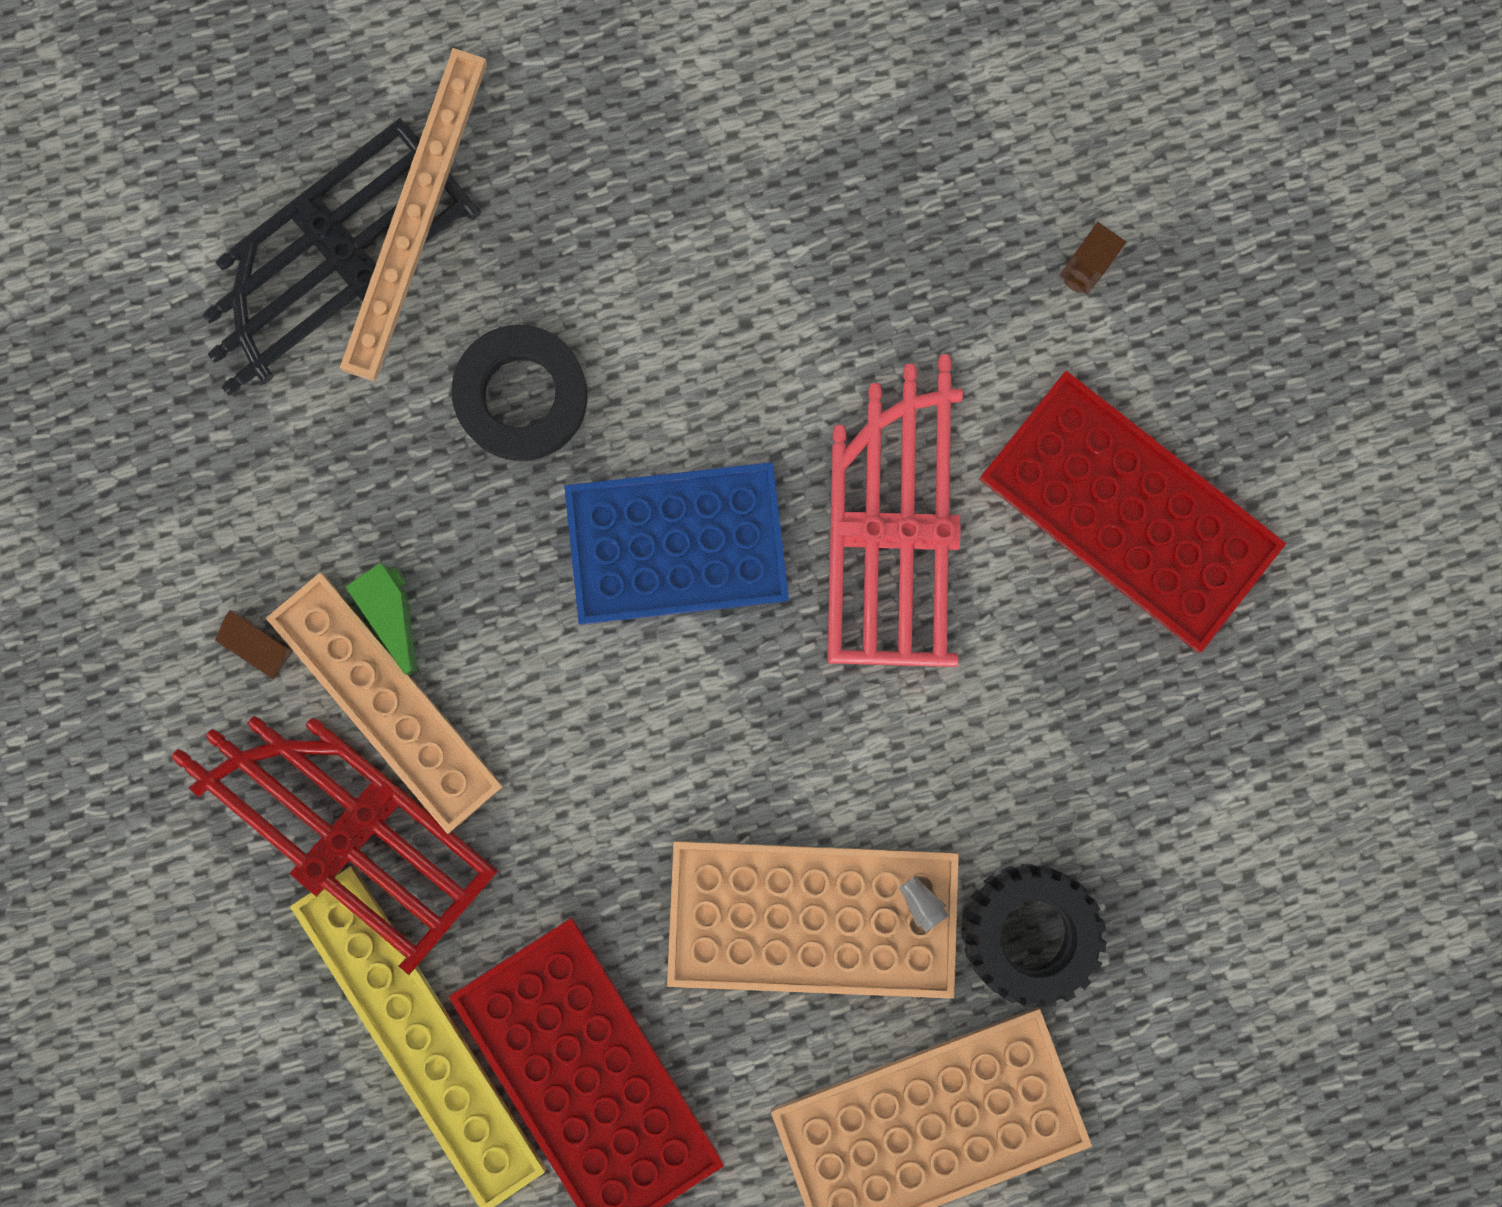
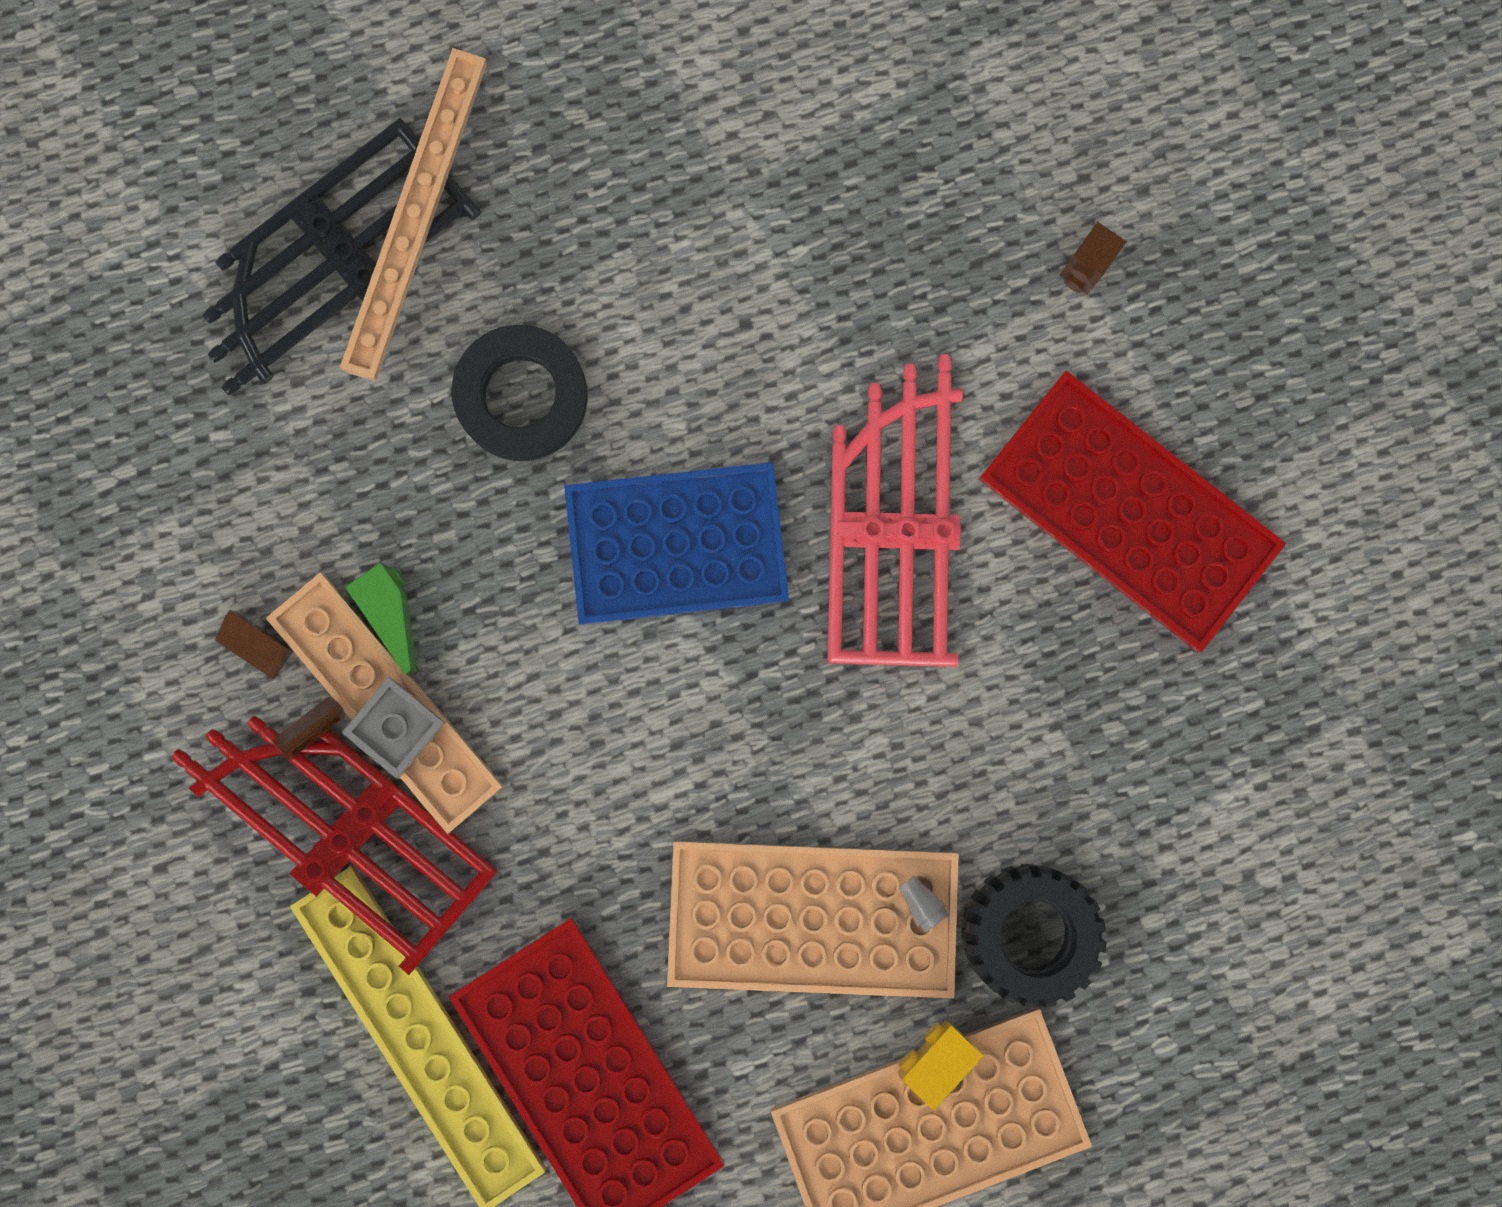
none -> reddish brown slope [272,697,345,760]
none -> light grey plate [342,677,446,779]
none -> yellow brick [898,1019,984,1111]

